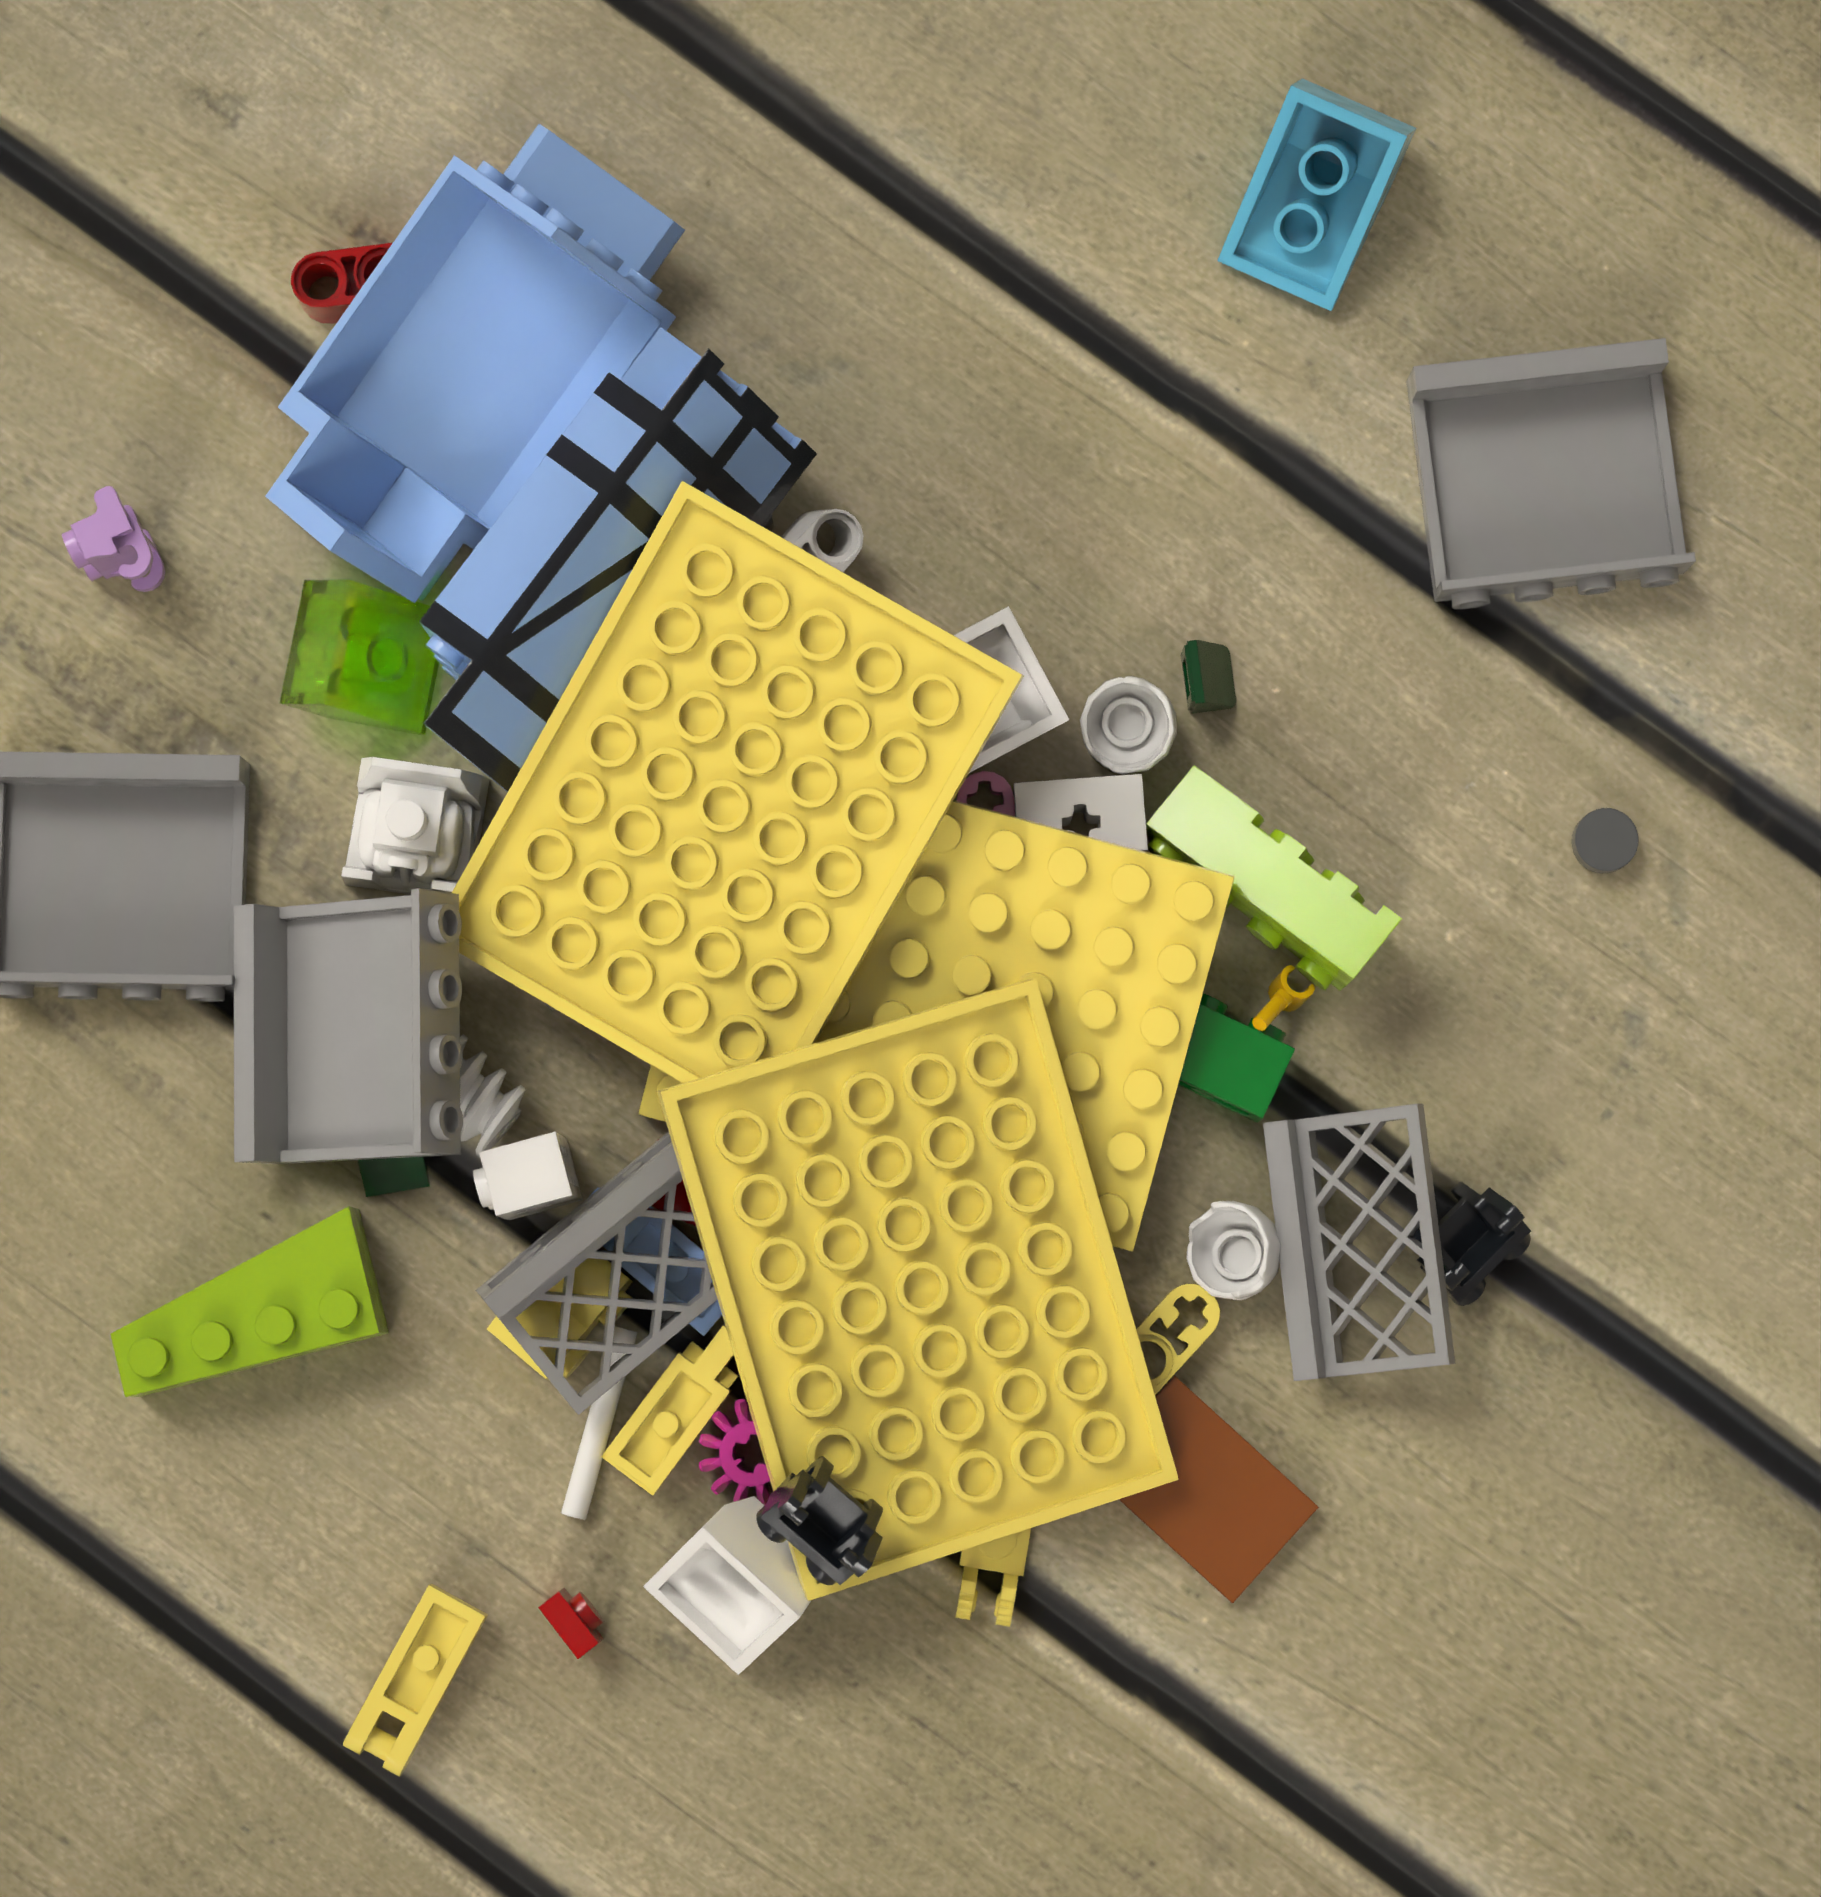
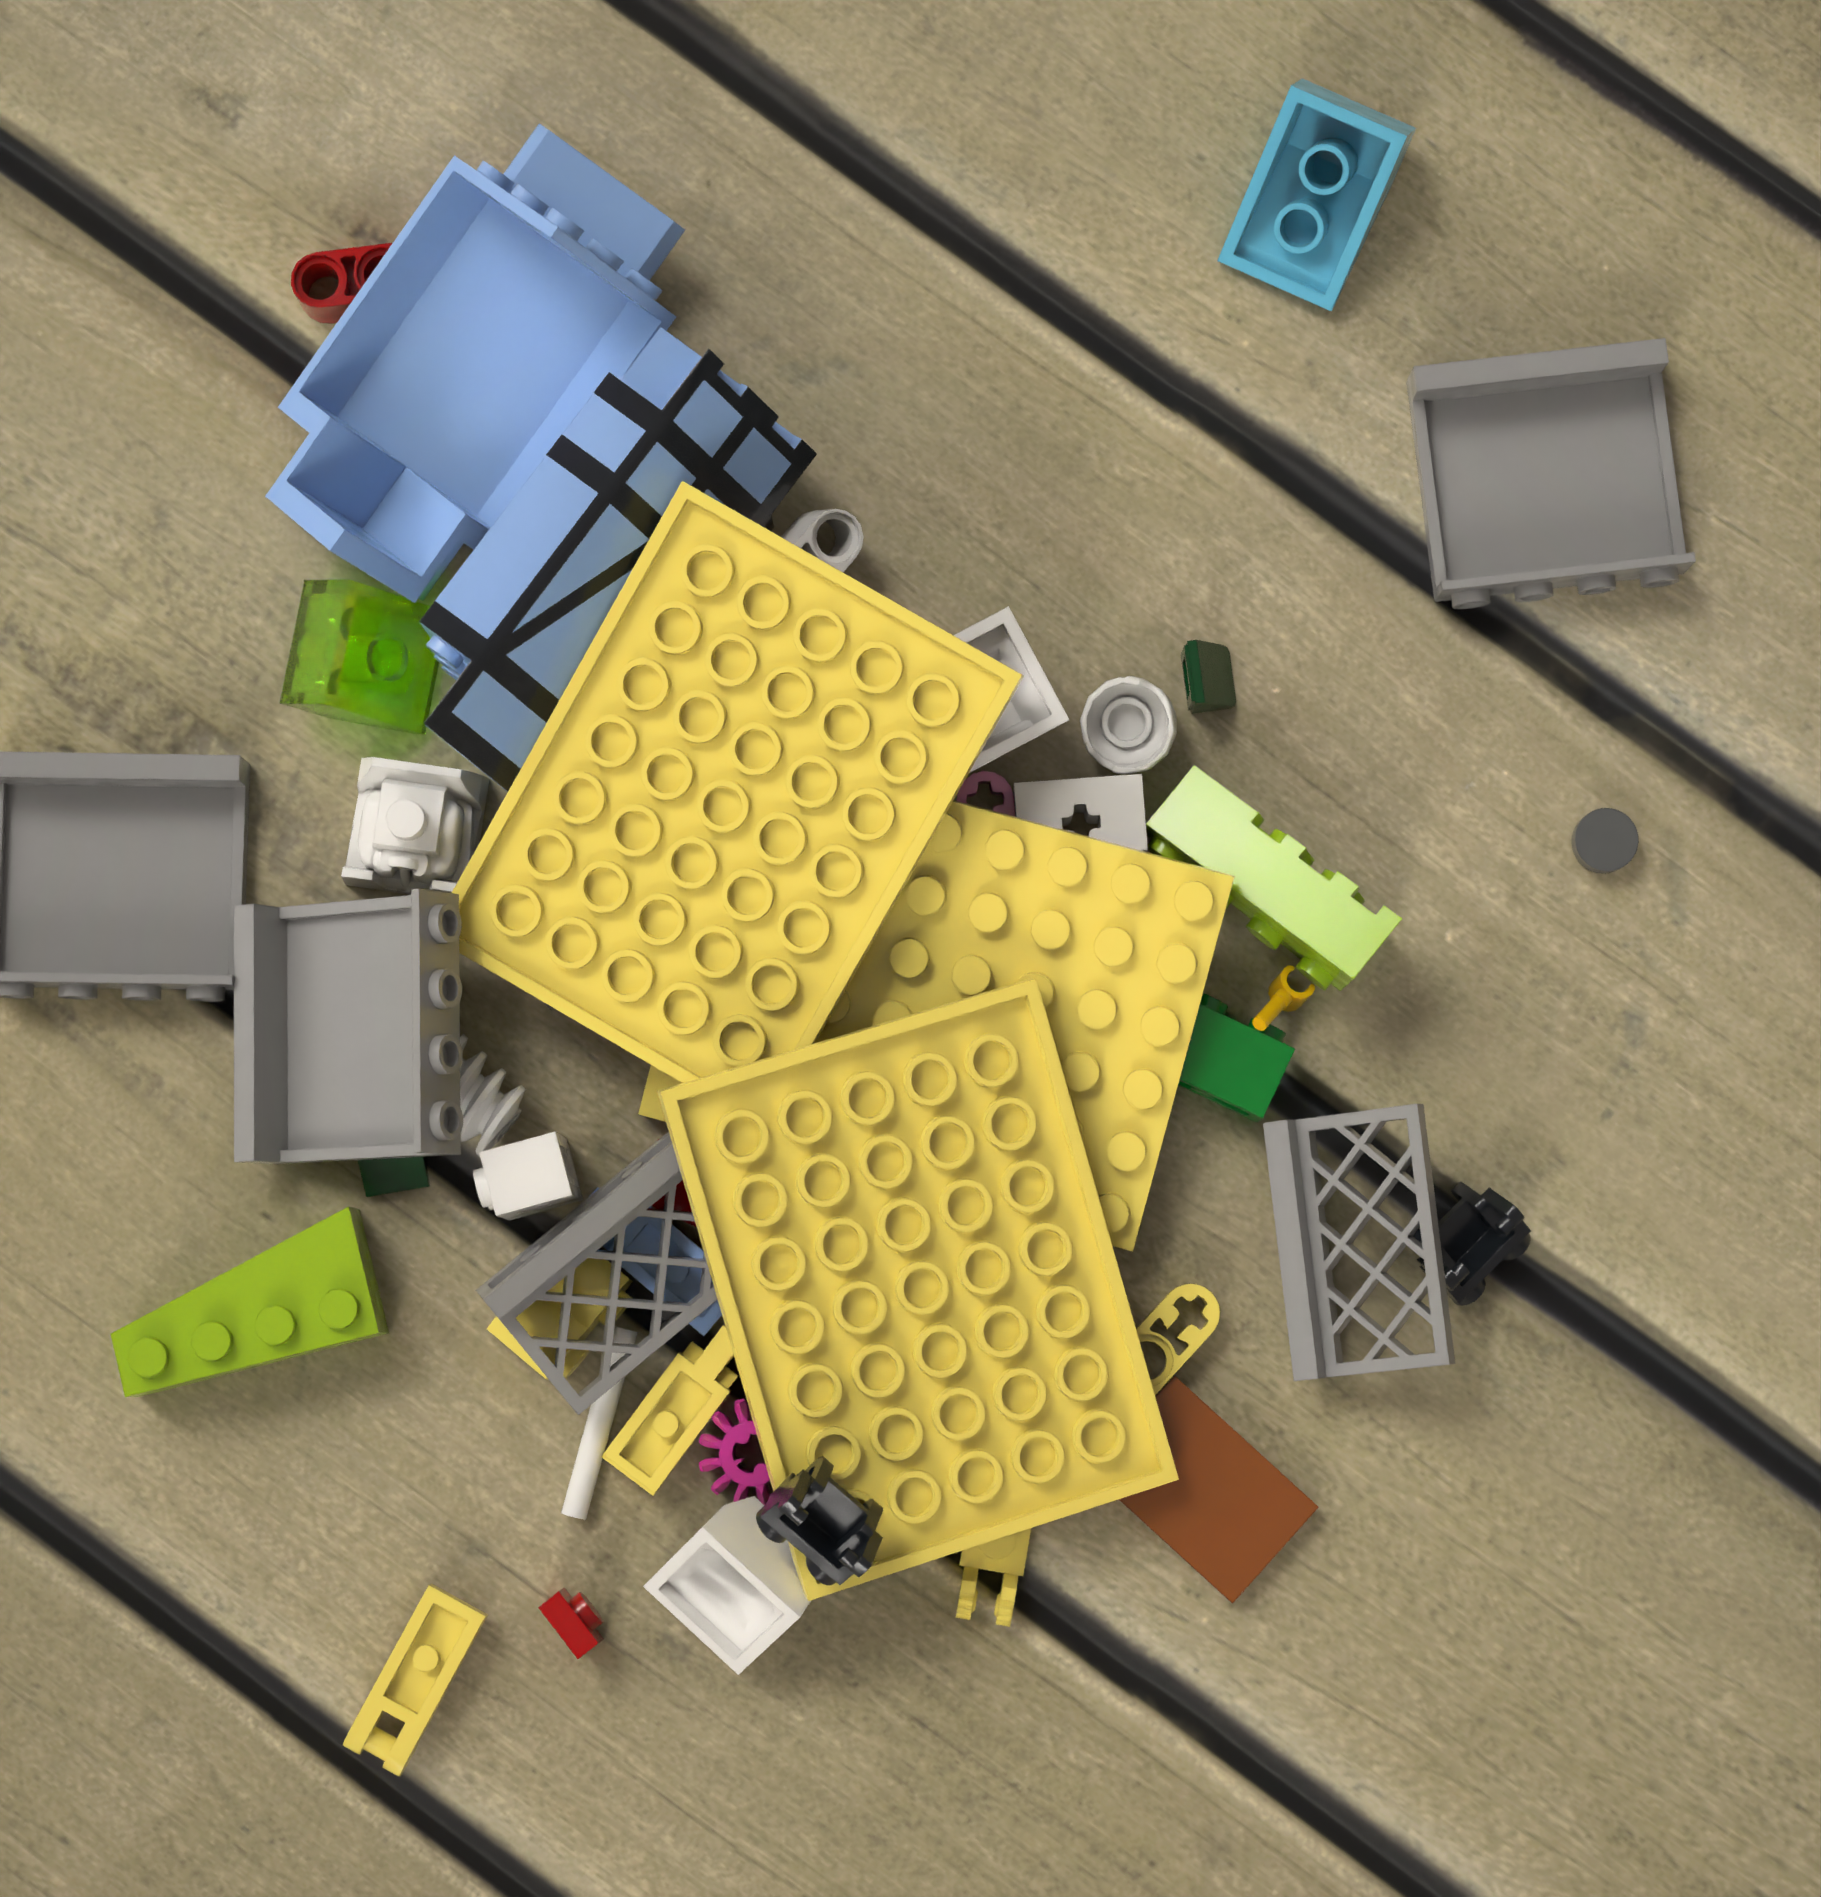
lavender piece [62,486,165,592] -> none
white hair [1186,1201,1281,1300] -> none

